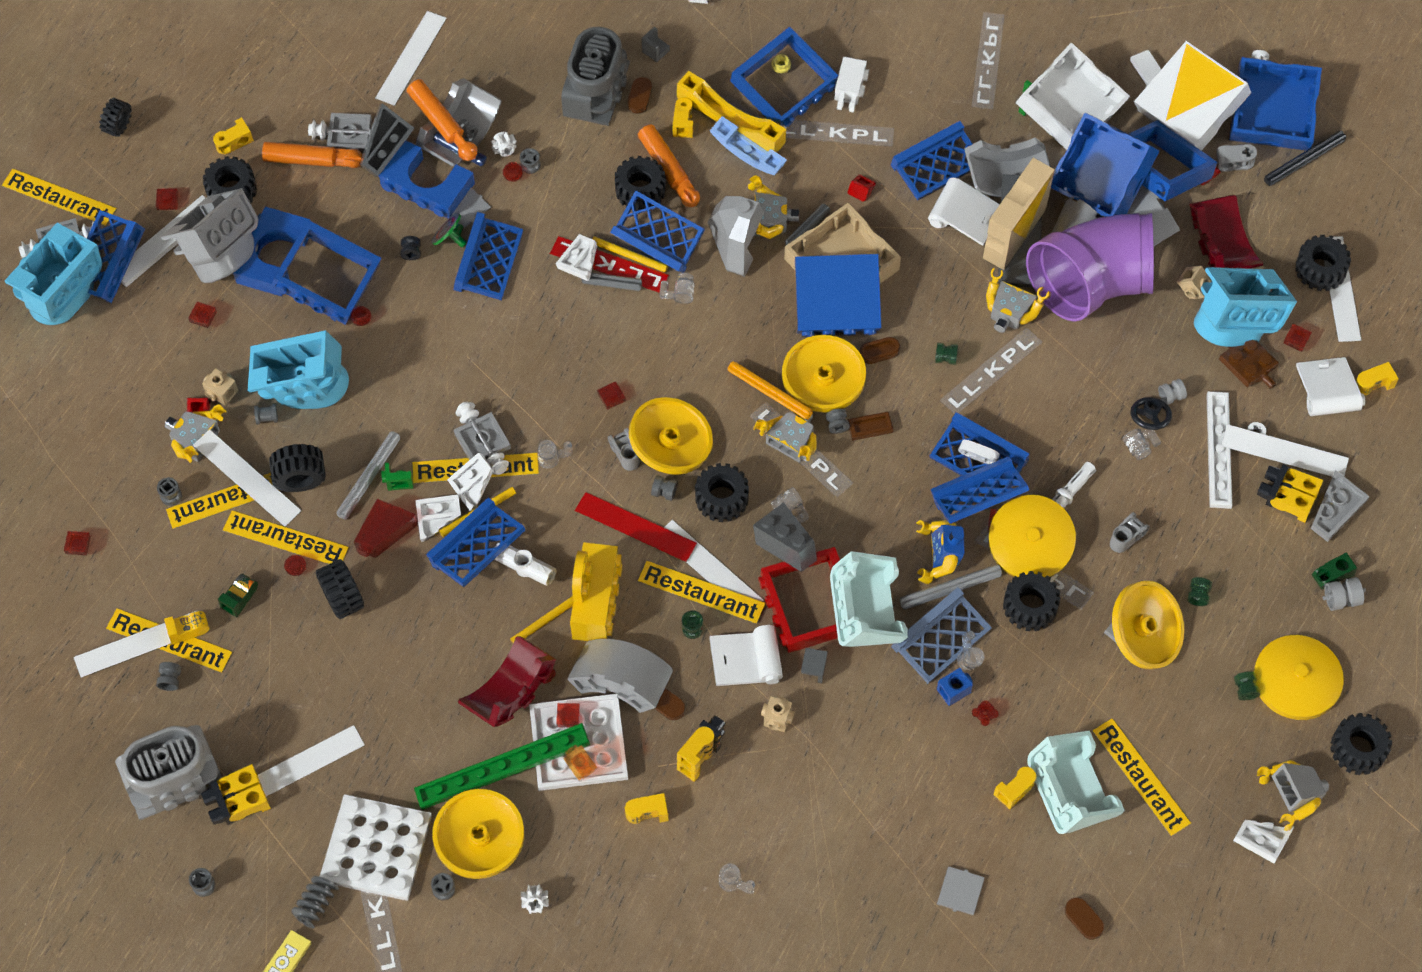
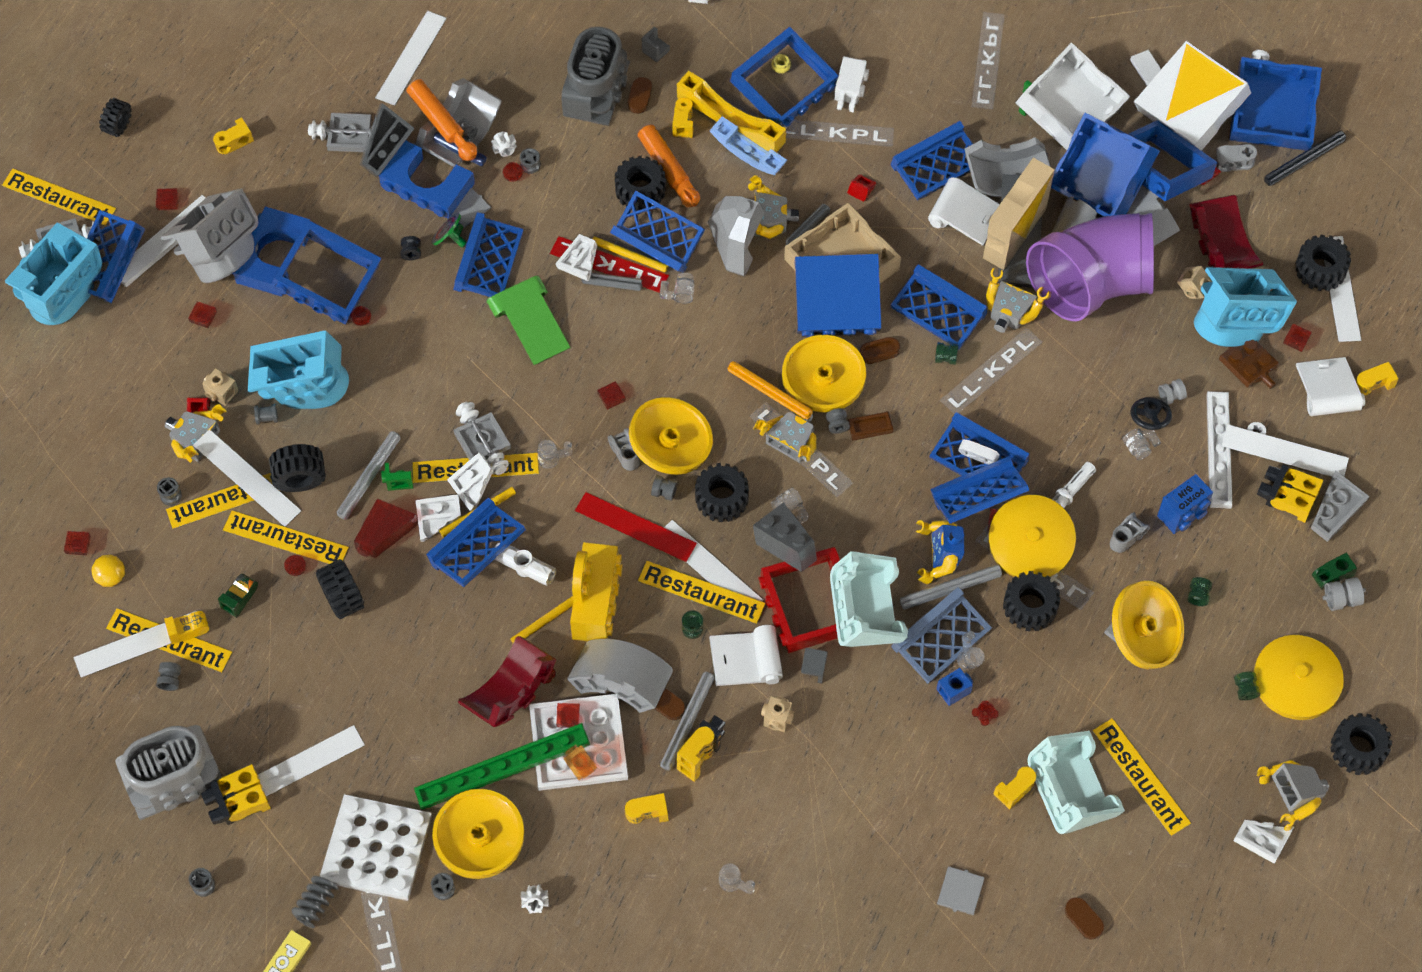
black tyre [203,156,257,204] -> none
orange piece [262,142,363,168] -> none
none -> yellow hair [91,554,125,587]
none -> bright green piece [487,275,570,365]
none -> light grey axle [660,672,714,771]
none -> blue fence [890,264,987,350]
none -> blue brick [1157,474,1213,534]

